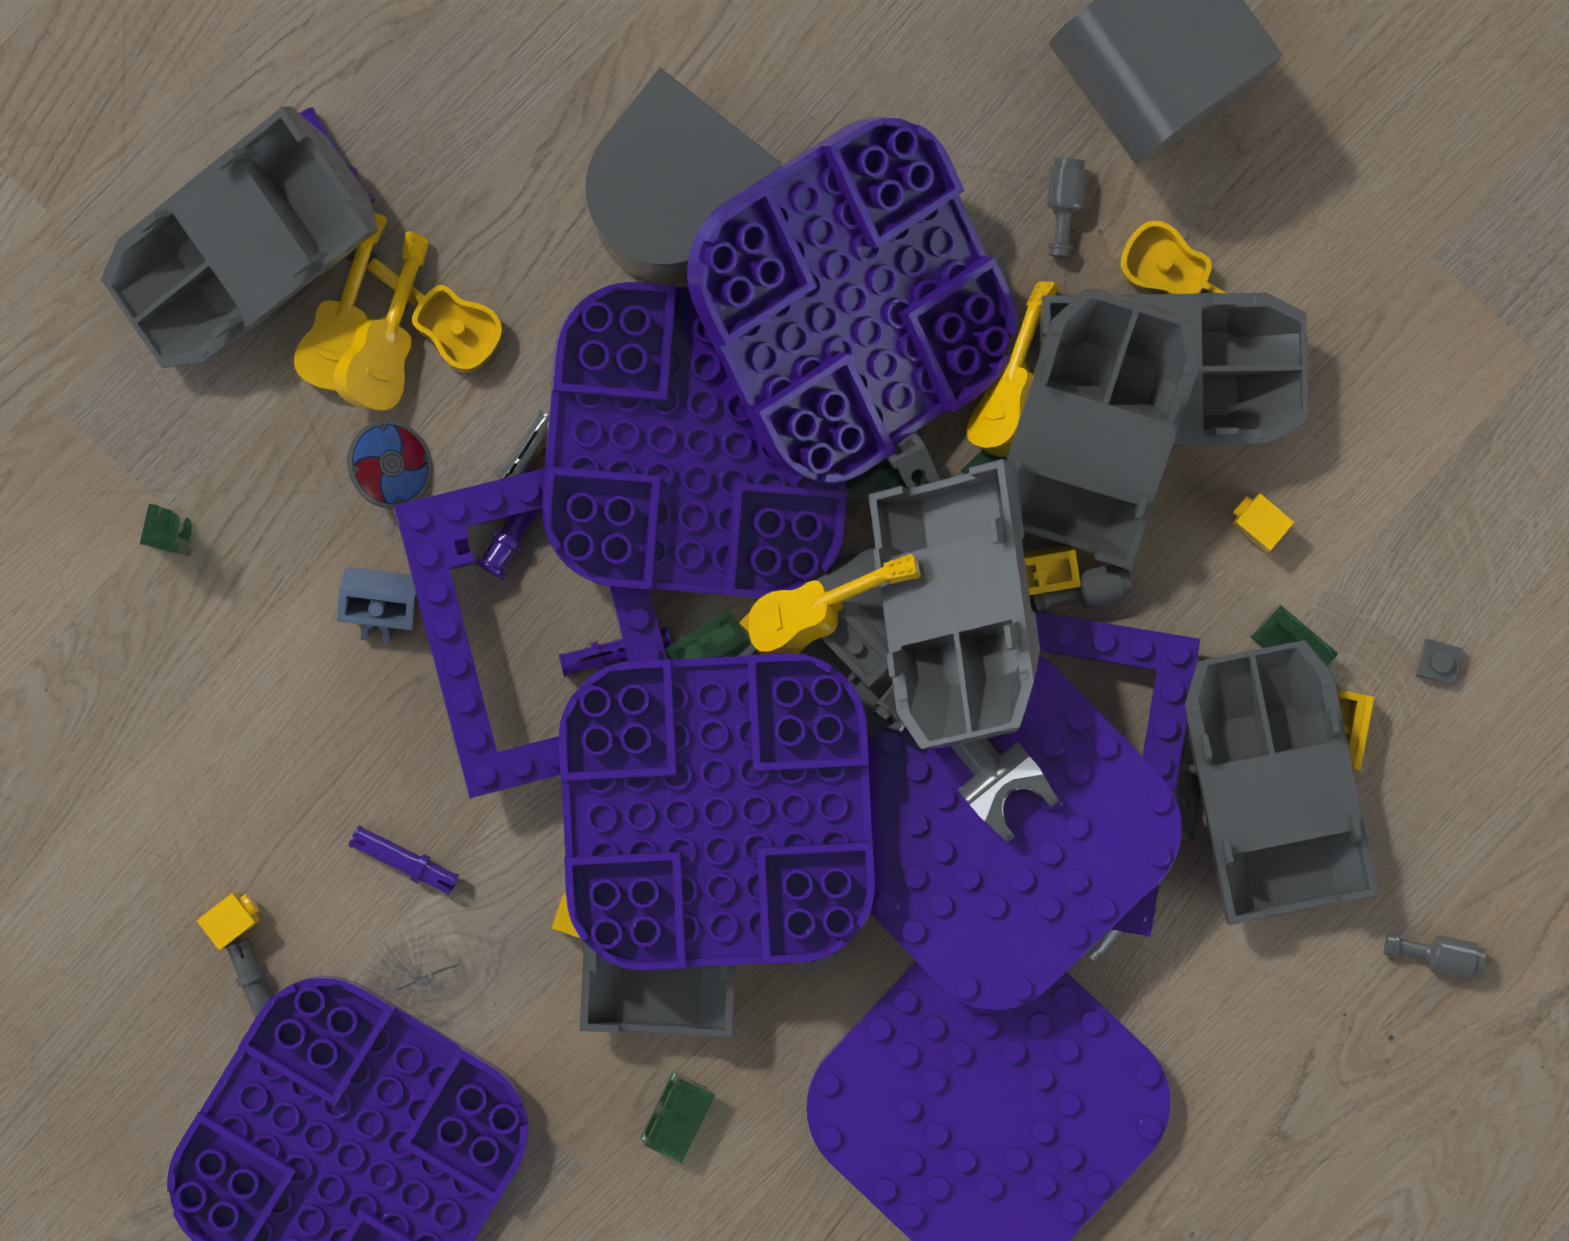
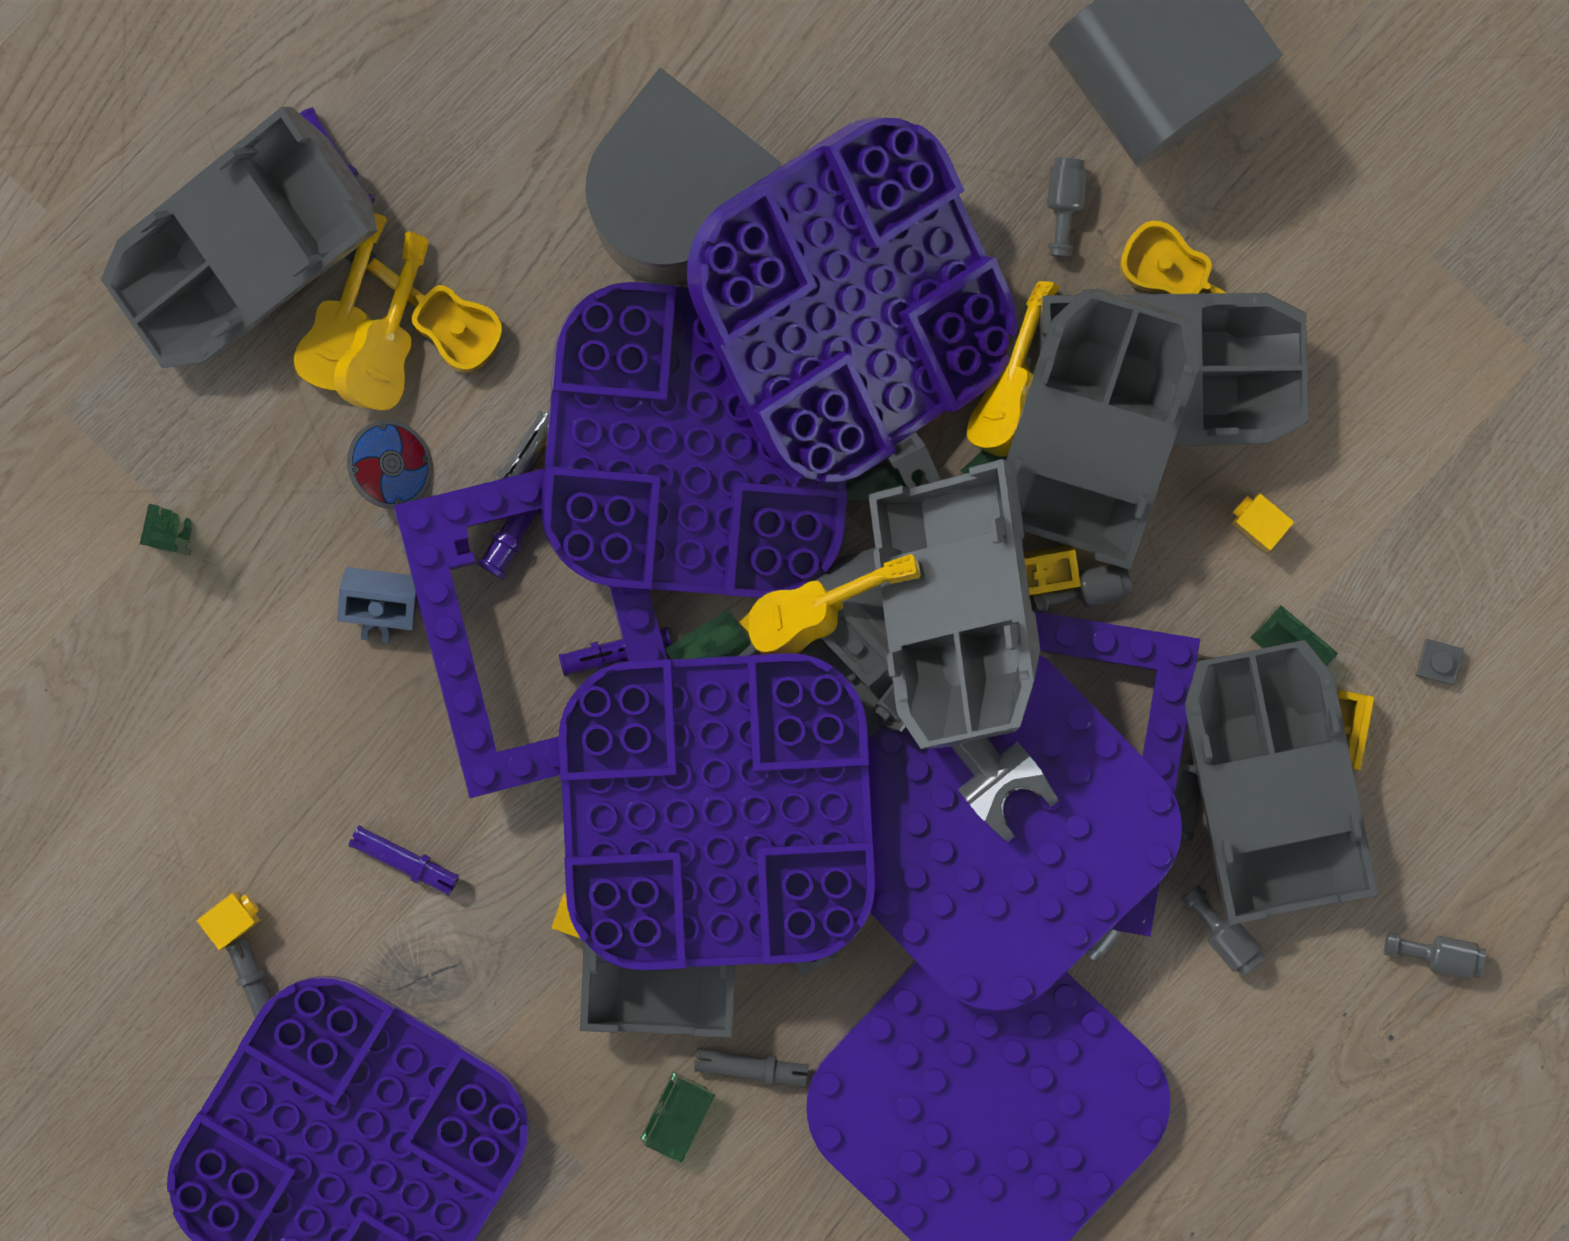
none -> dark grey pin [694,1048,809,1088]
none -> dark grey piece [1181,885,1265,977]

